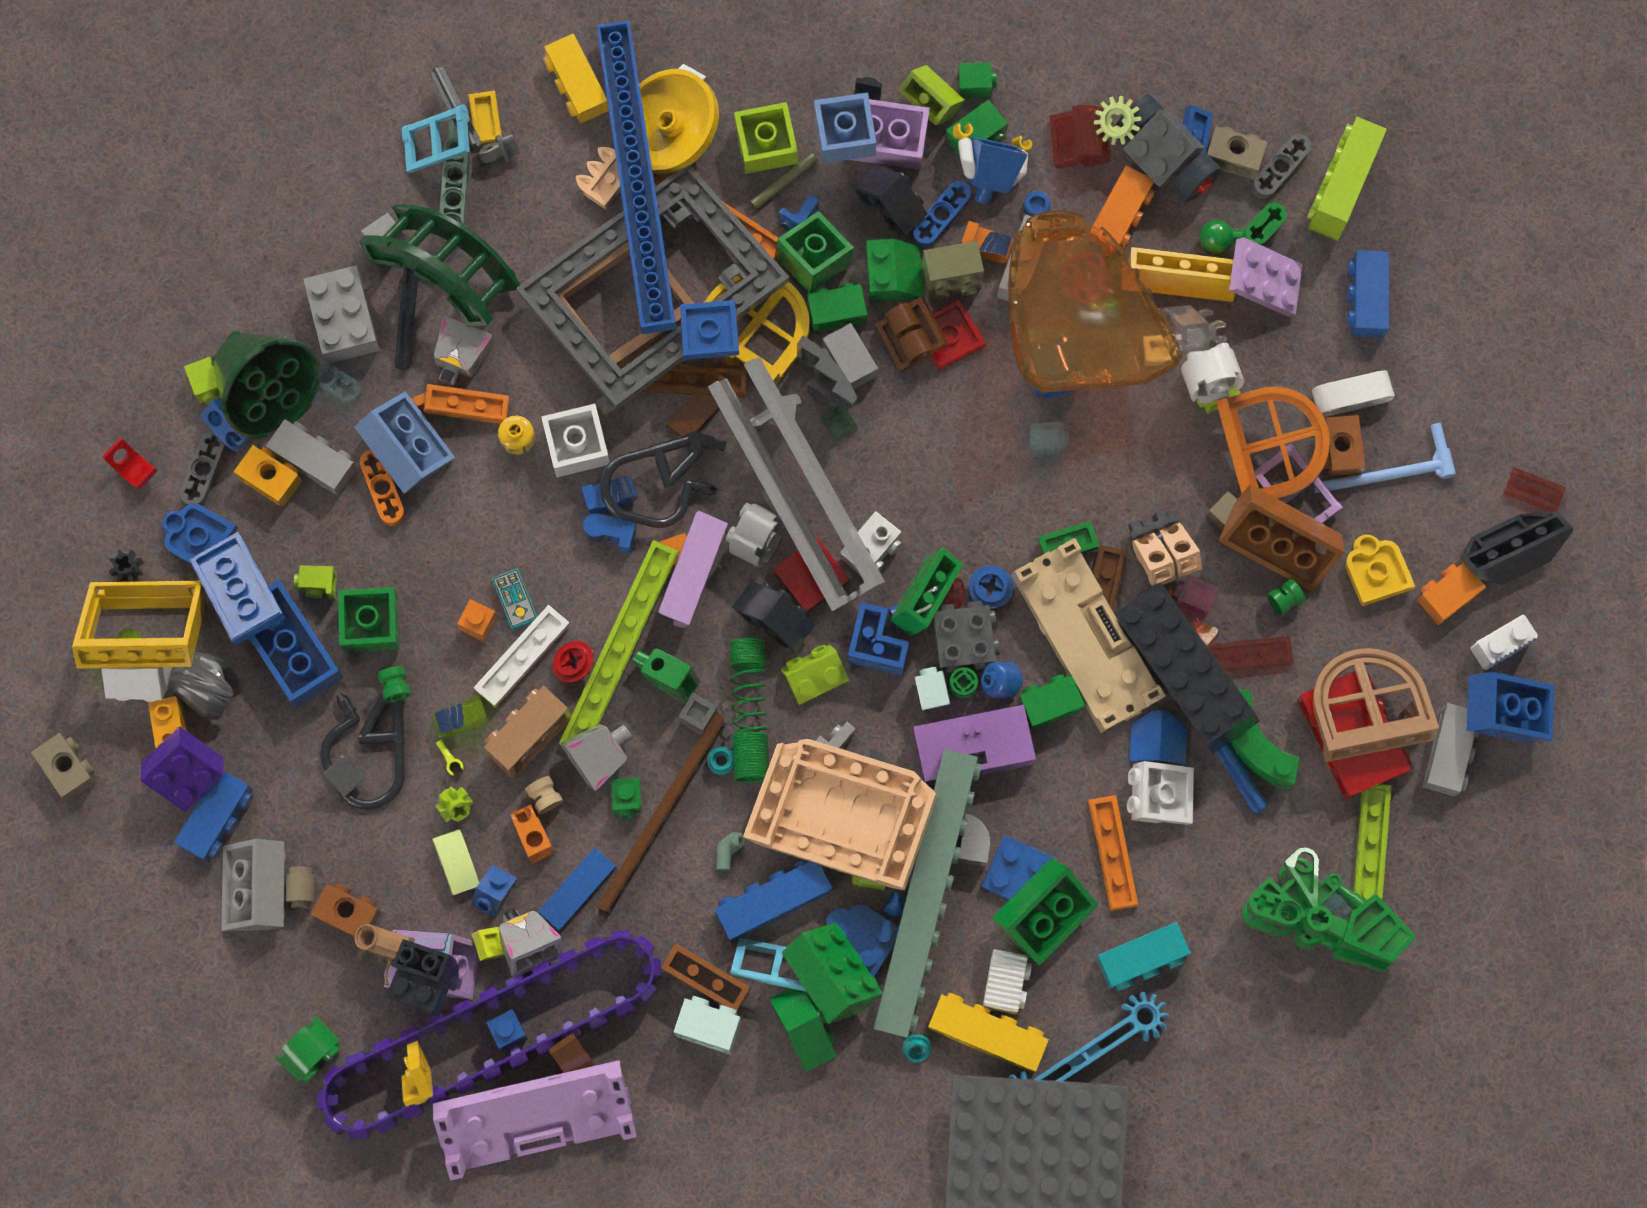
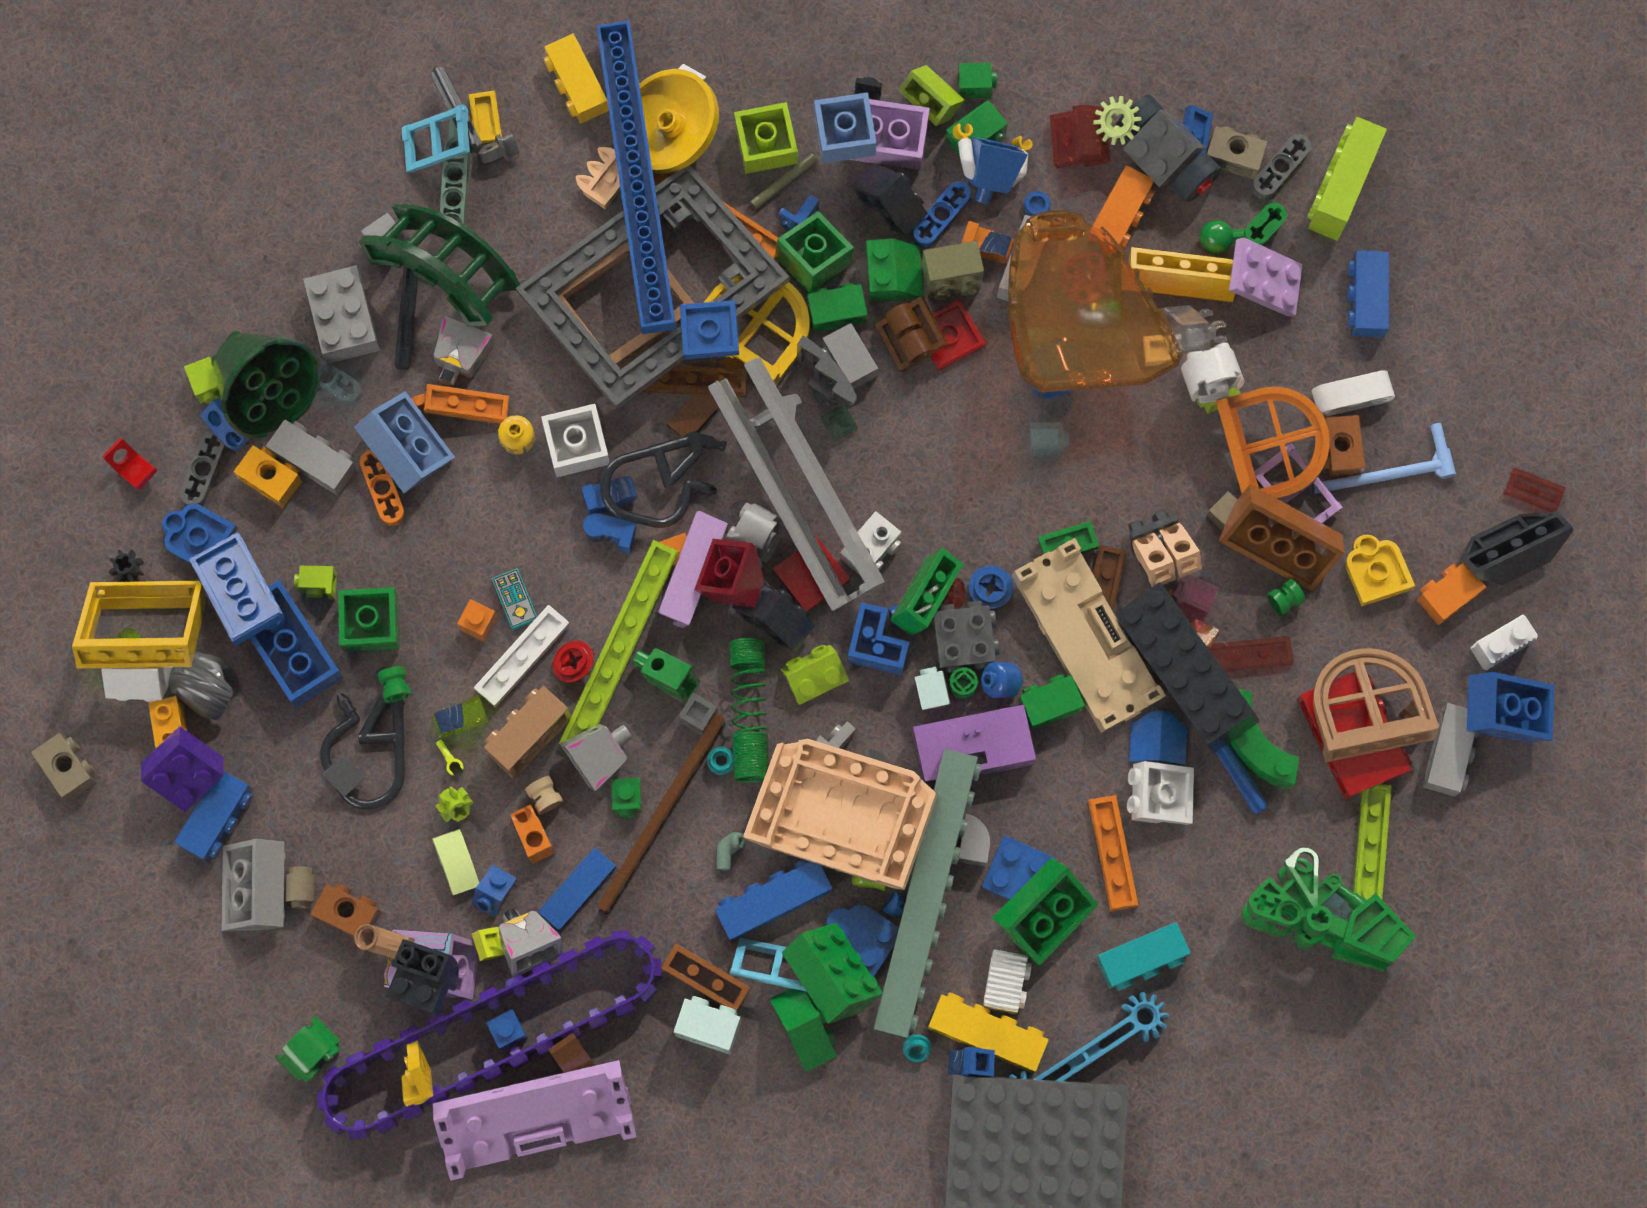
none -> dark red slope [694,538,764,608]
none -> blue leg [948,1047,995,1077]

